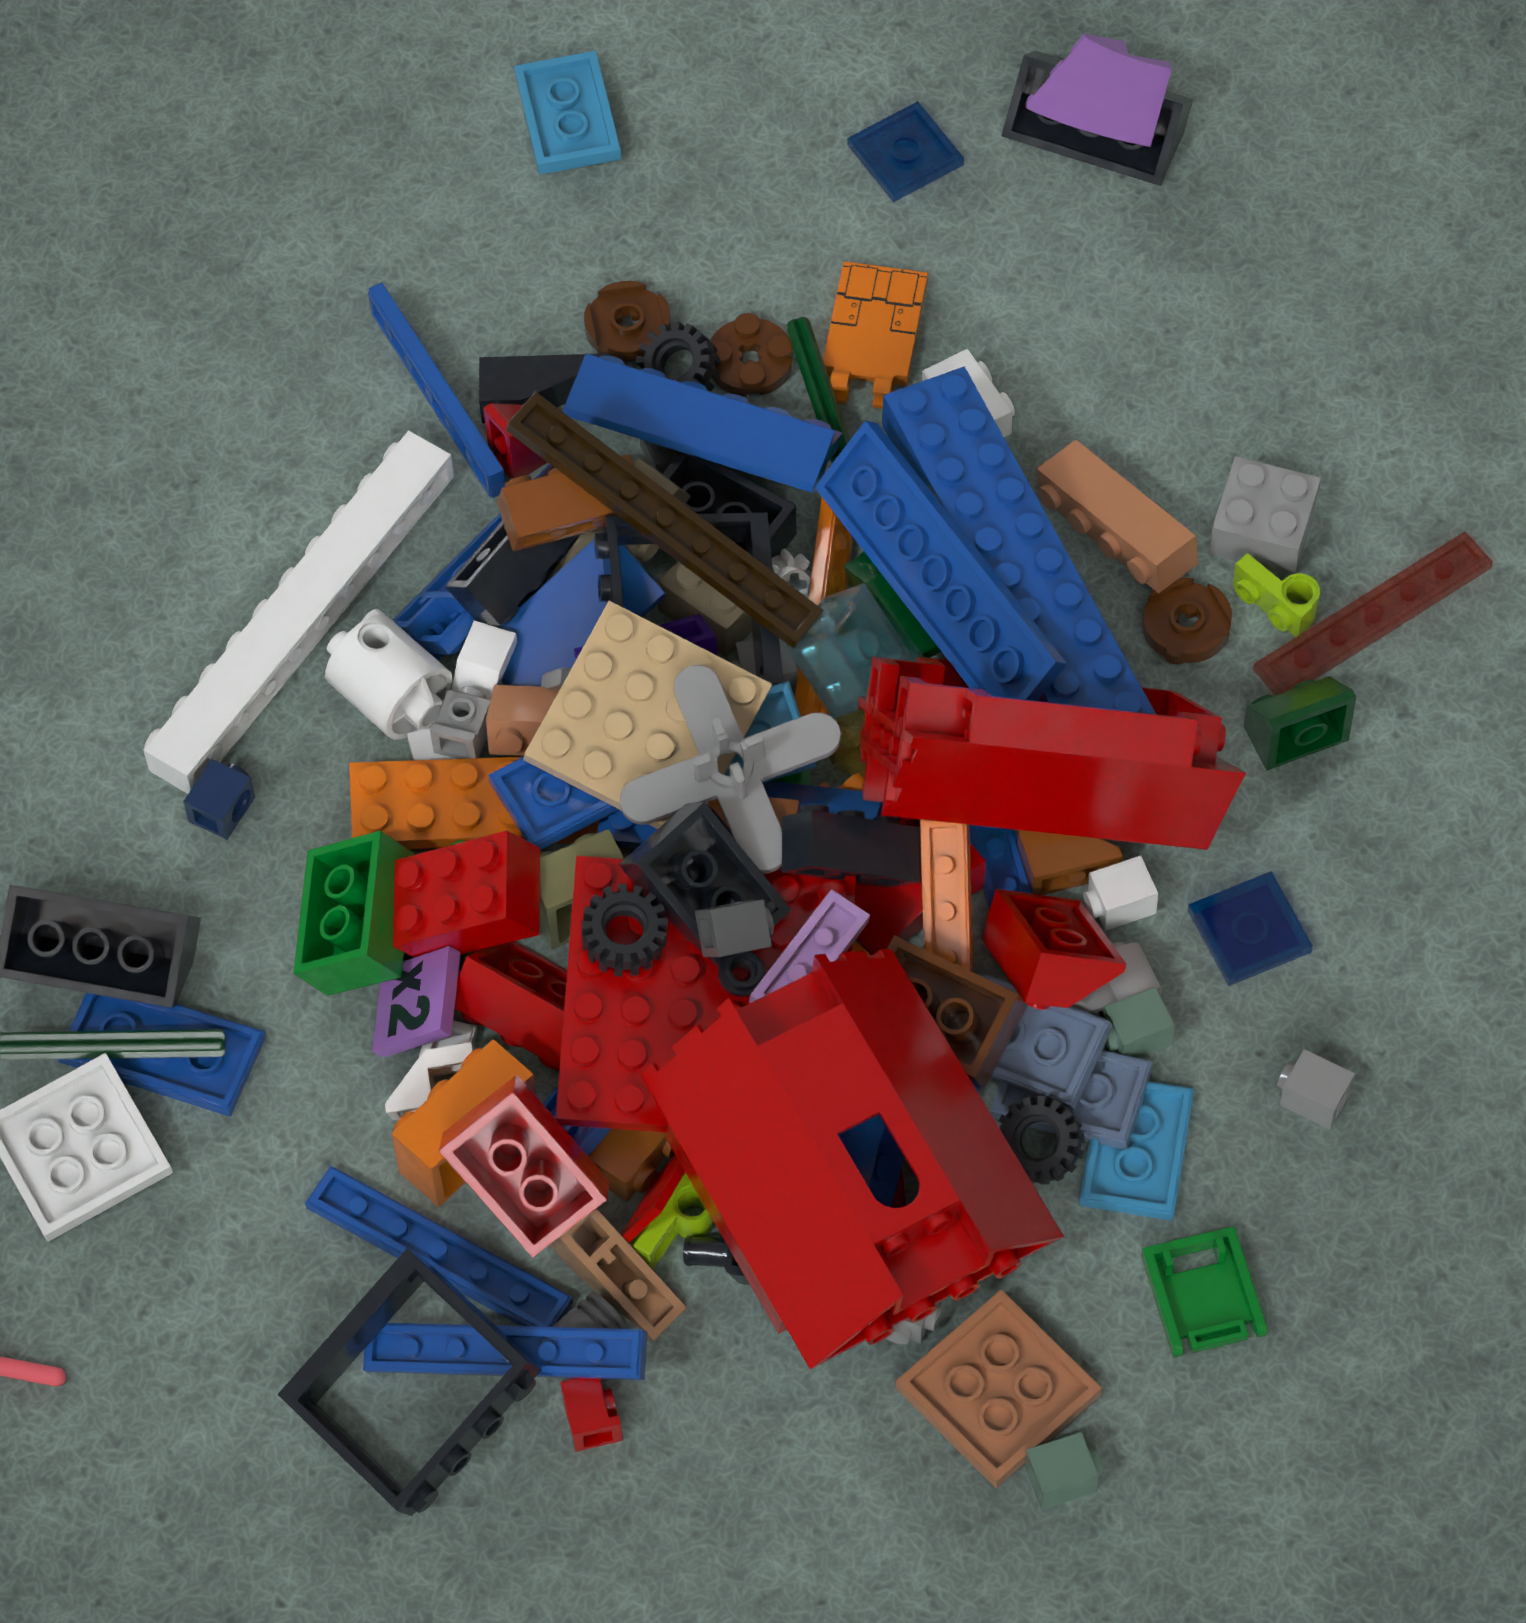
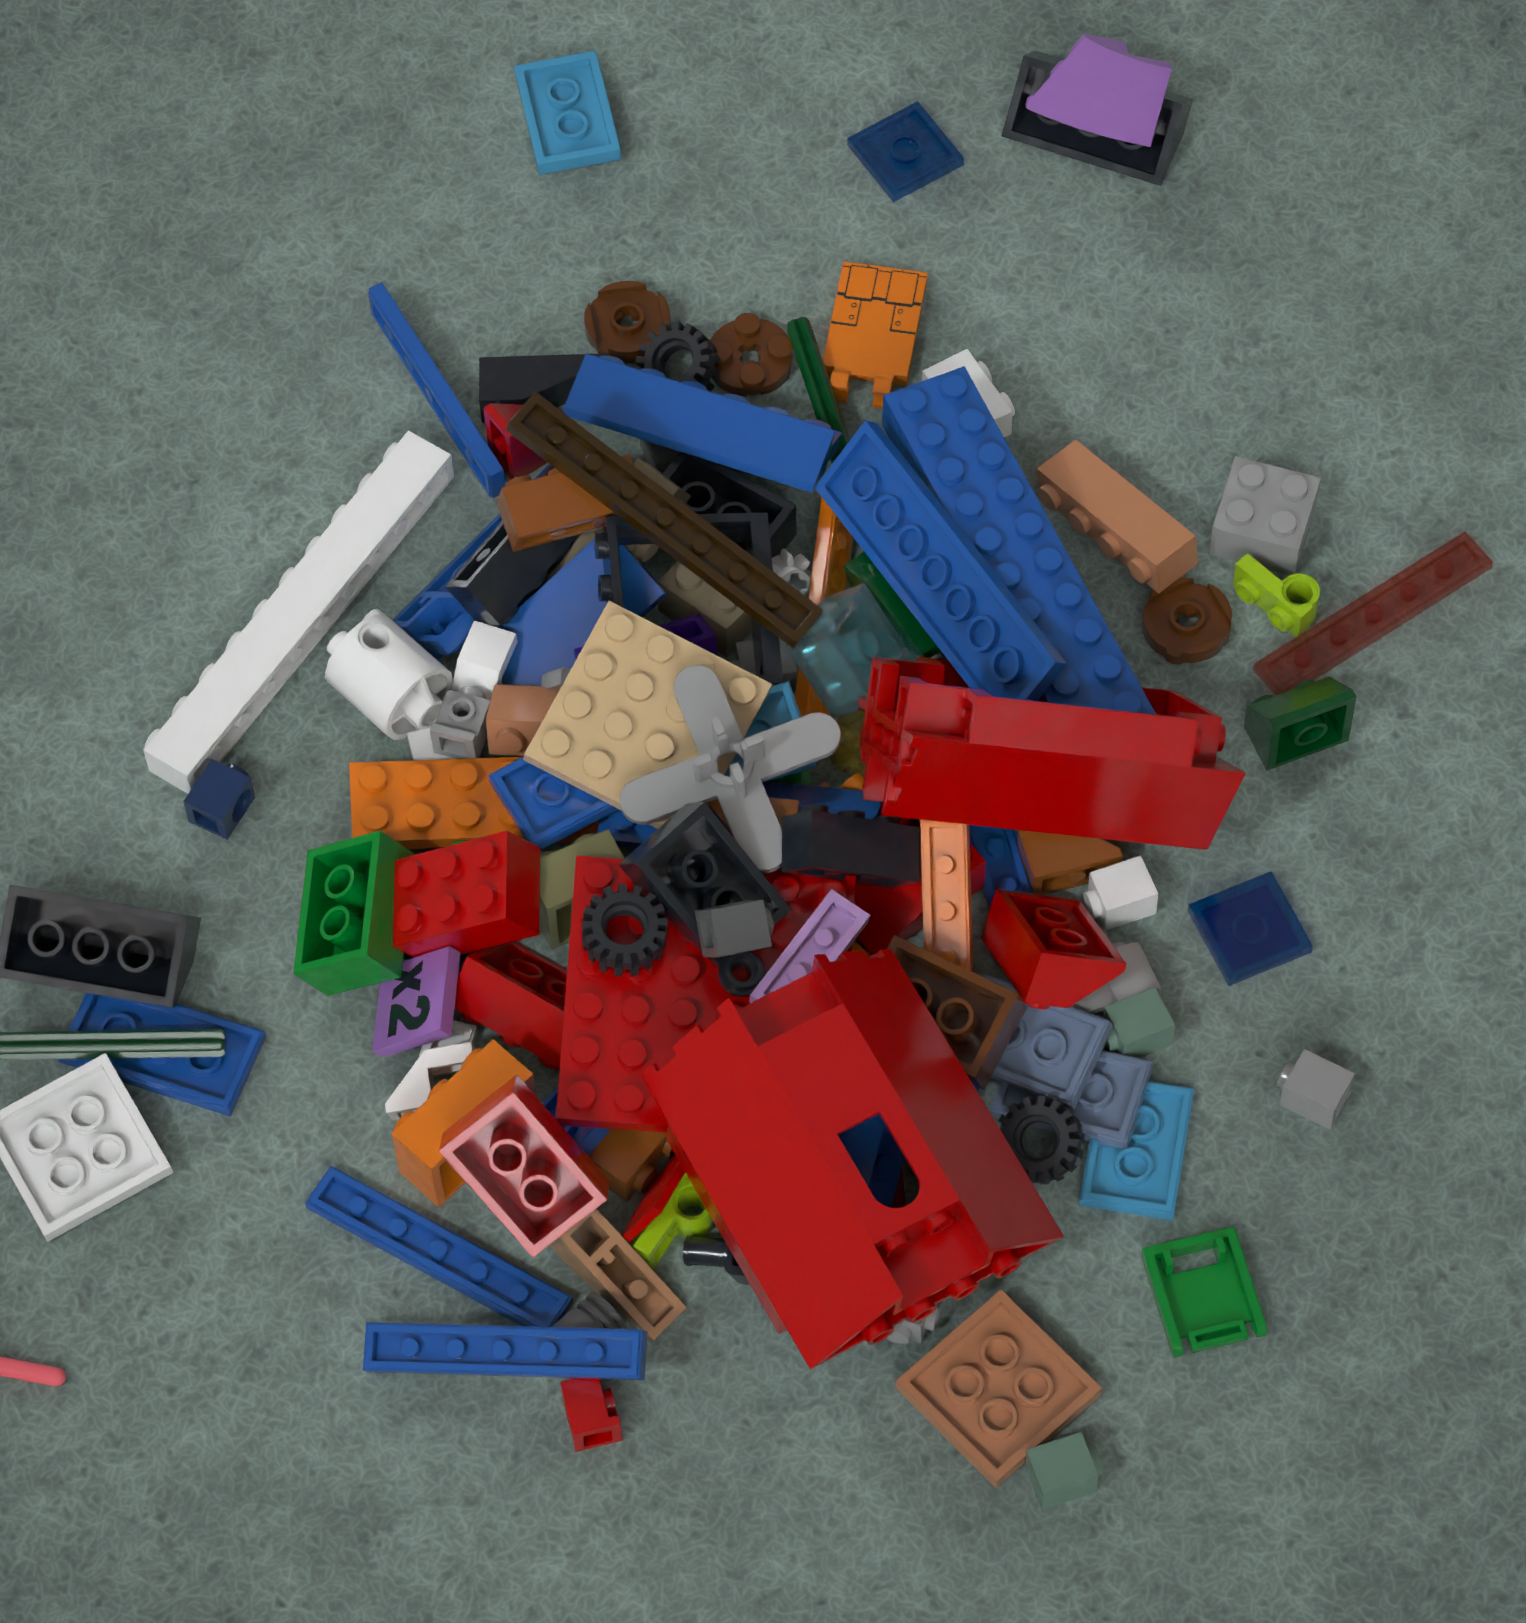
black window [277,1248,542,1516] -> none

